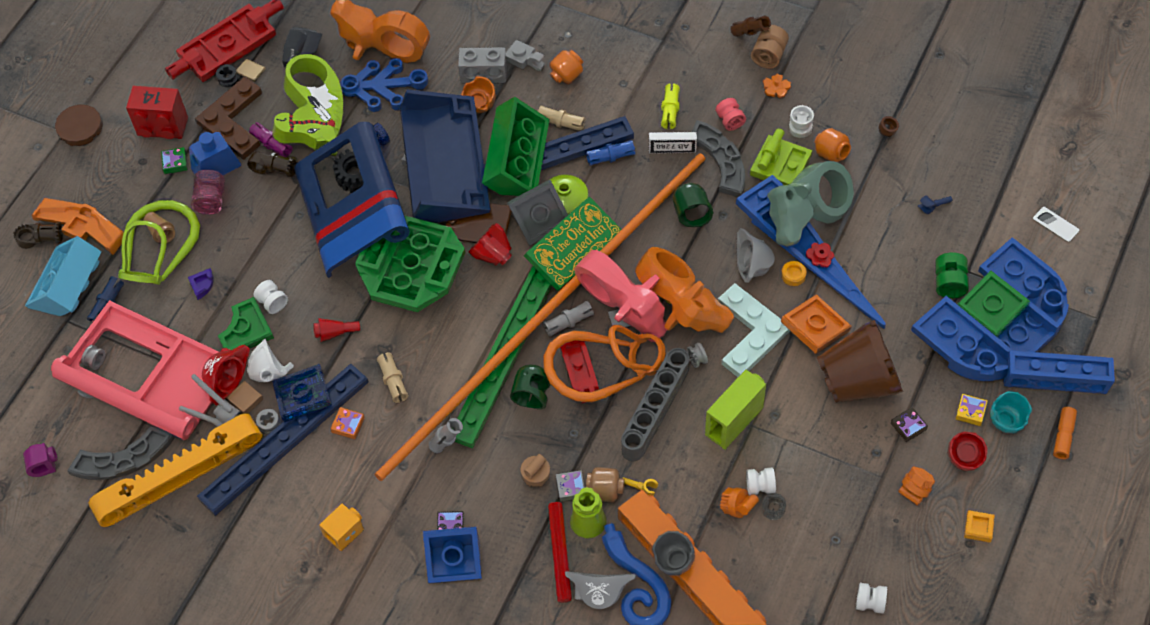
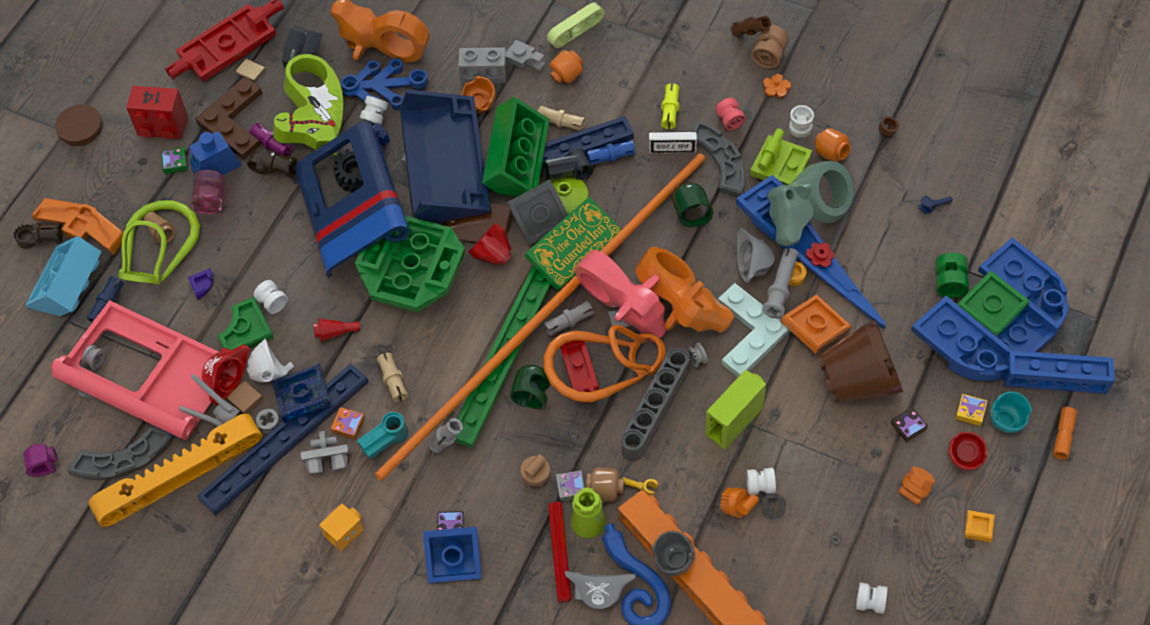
black bush [216,64,238,87] -> none
white sticker [1033,207,1079,242] -> none
none -> light grey hips [301,431,350,475]
none -> teal piece [357,412,408,460]
none -> white wheel [359,96,388,125]
none -> black piece [543,148,594,180]
none -> yellowish green beam [547,2,605,48]
none -> light grey pin [762,248,798,318]

